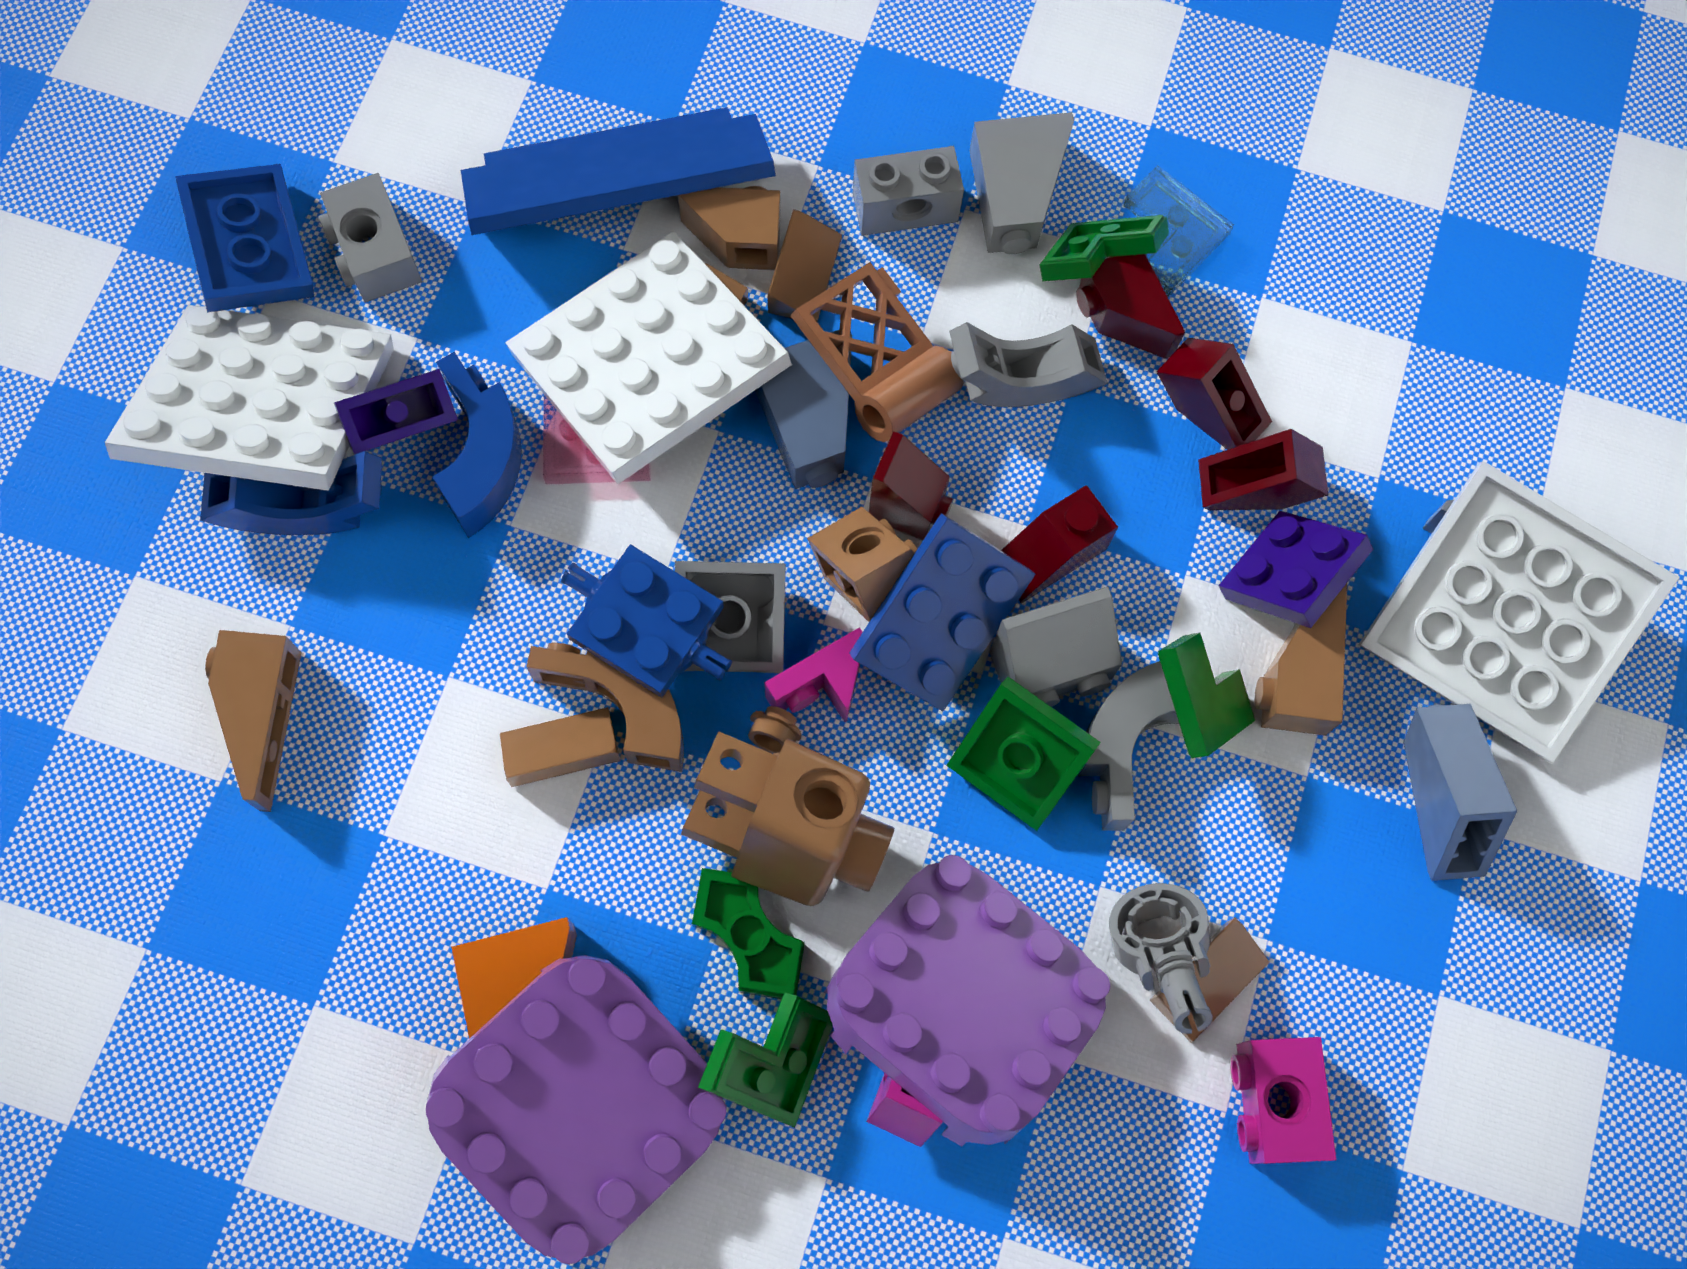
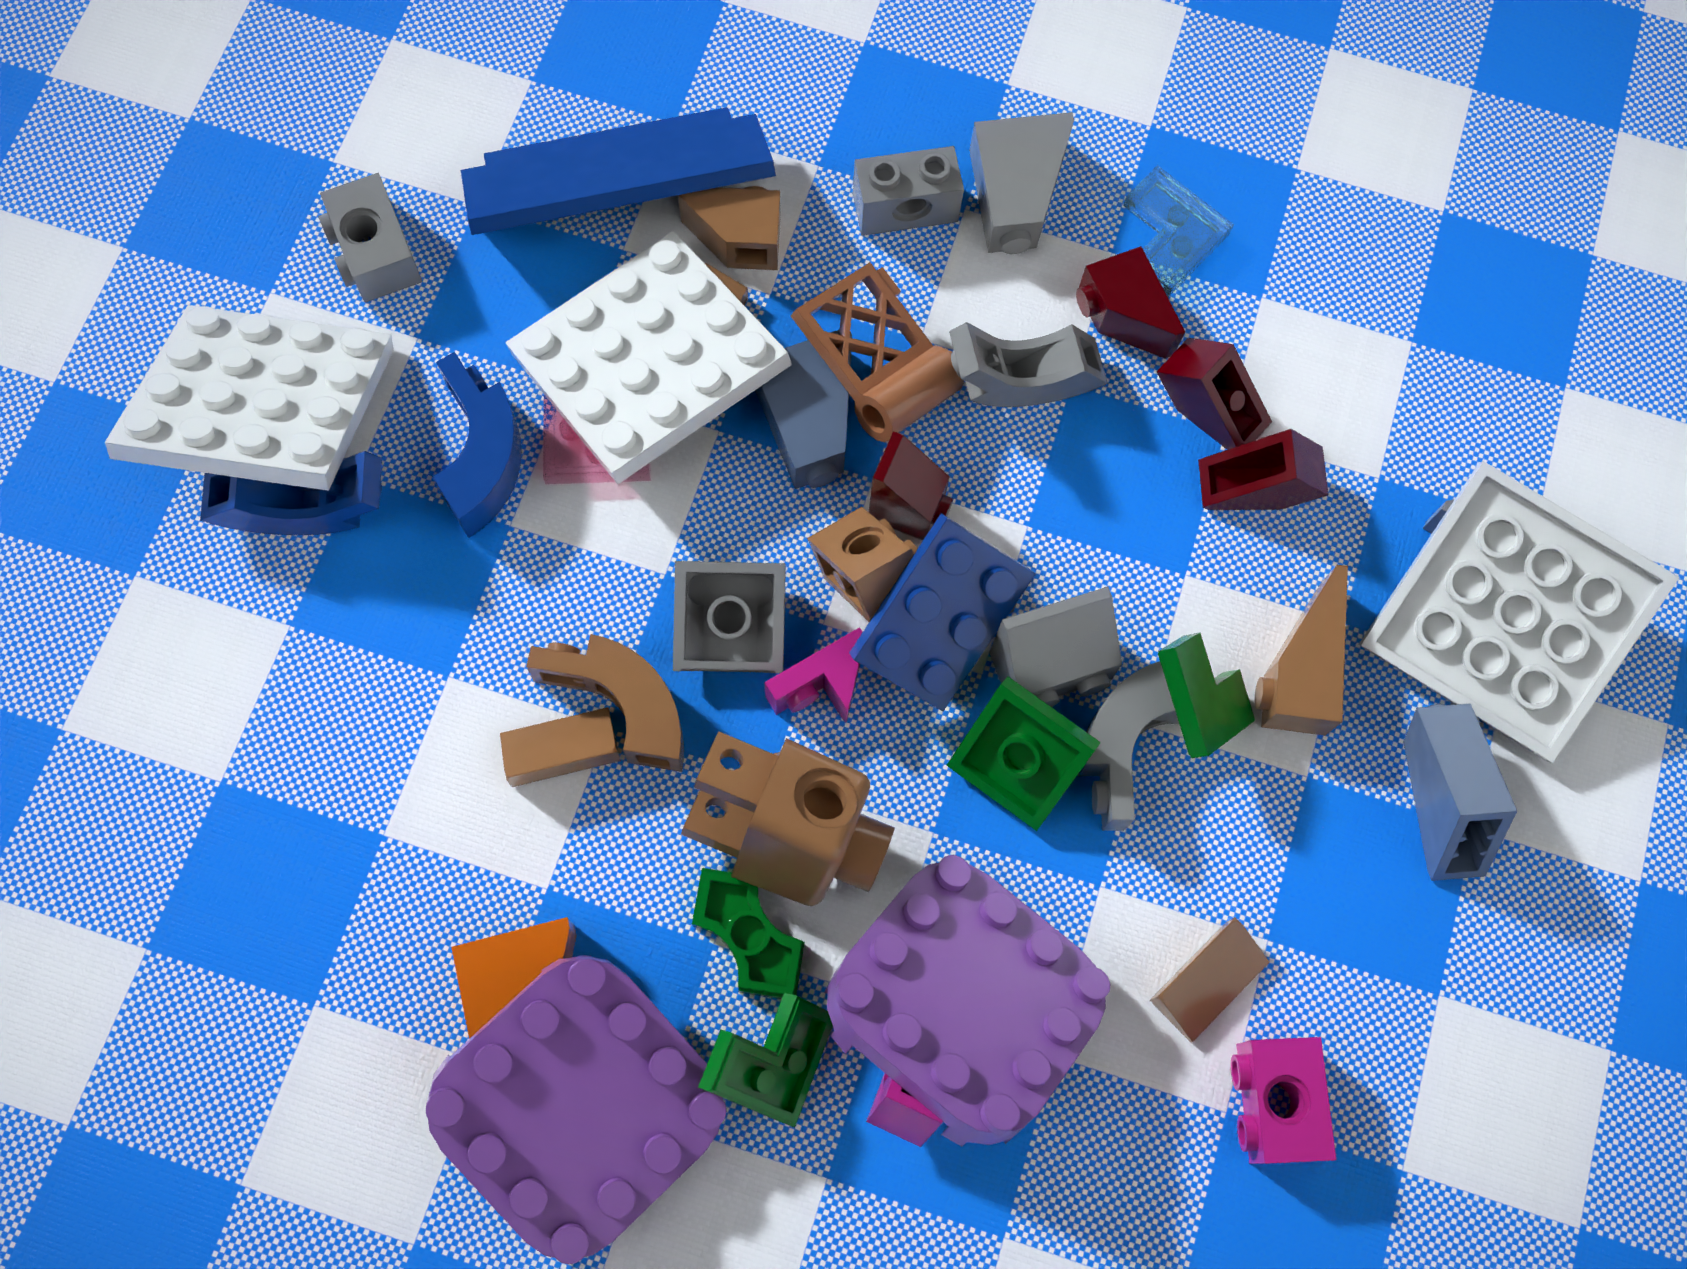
blue plate [175,164,314,313] -> none
medium nougat slope [205,630,302,812] -> none
dark purple slope [334,369,458,455] -> none
blue plate [561,544,732,698] -> none
medium nougat plate [748,706,802,754] -> none
medium nougat slope [768,209,842,322] -> none
dark red slope [1001,485,1118,604] -> none
green tile [1039,215,1169,282] -> none
light grey pin [1109,883,1213,1034] -> none
dark purple plate [1218,511,1373,628] -> none

